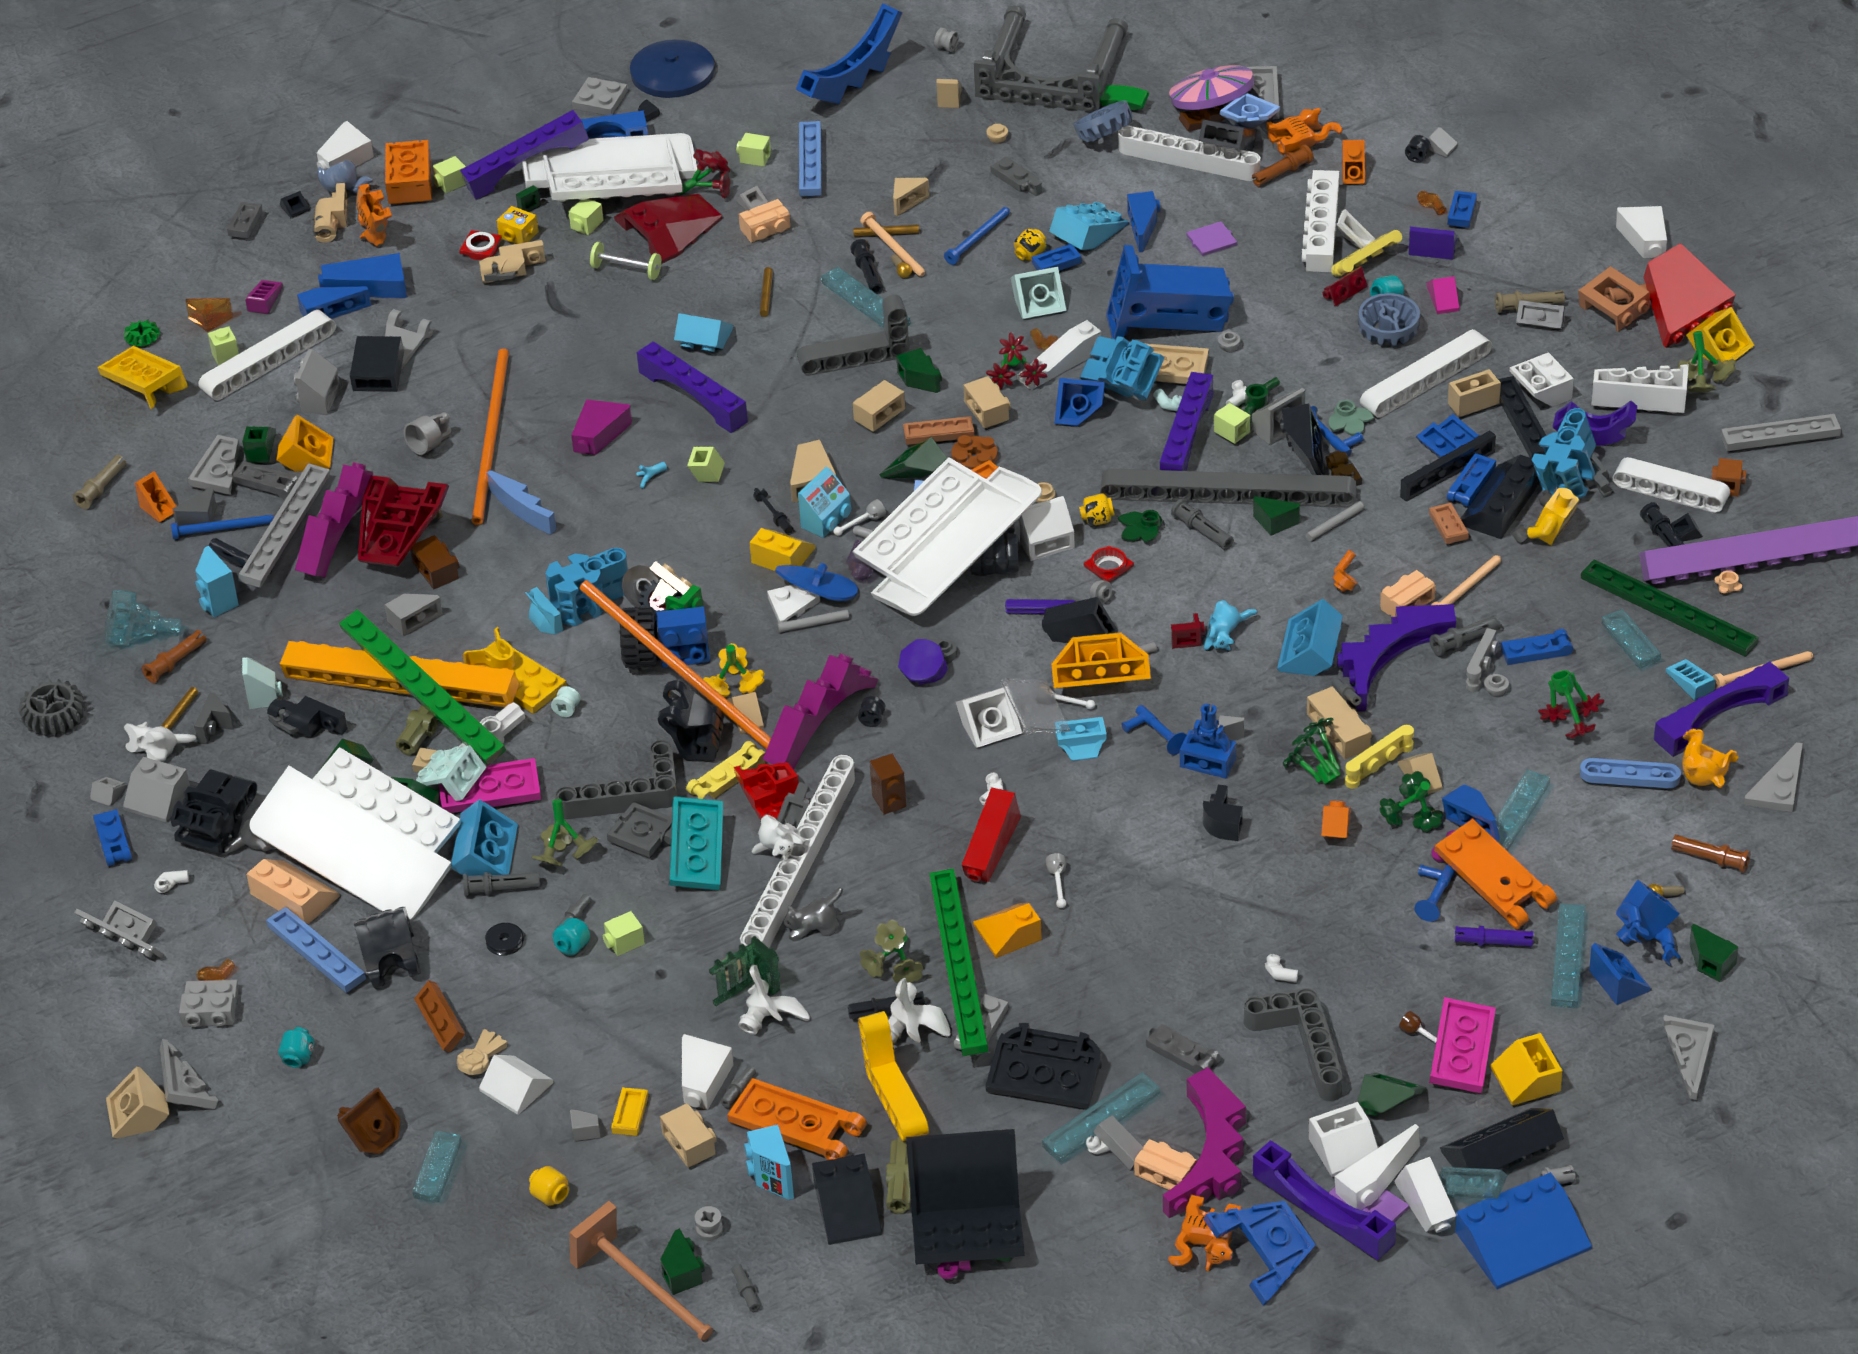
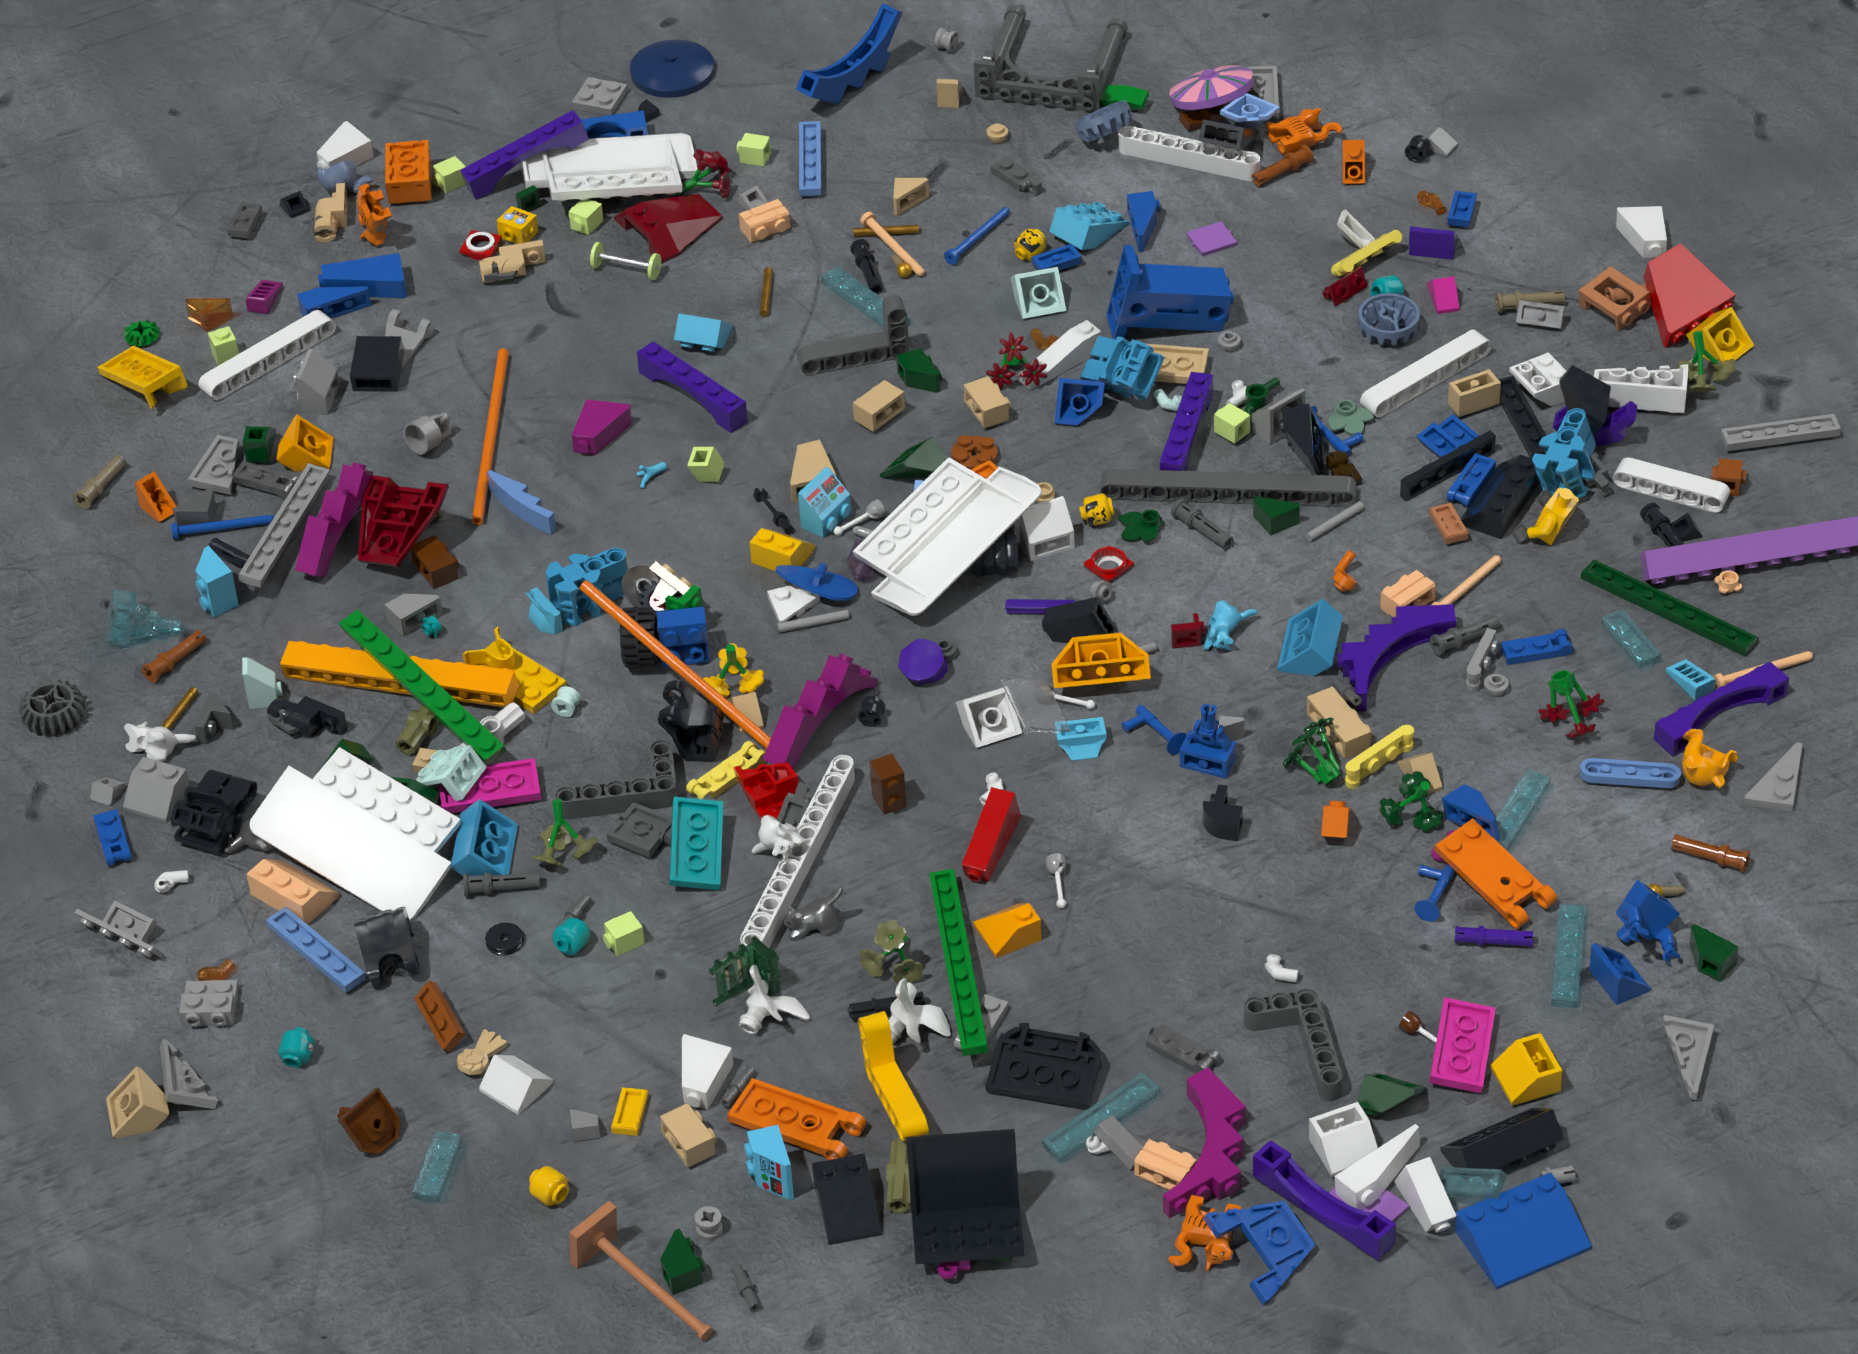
nougat plate [903,416,974,445] -> none
white brick [1302,170,1339,272] -> none
none -> teal plate [421,615,442,638]
none -> black slope [1559,365,1611,436]

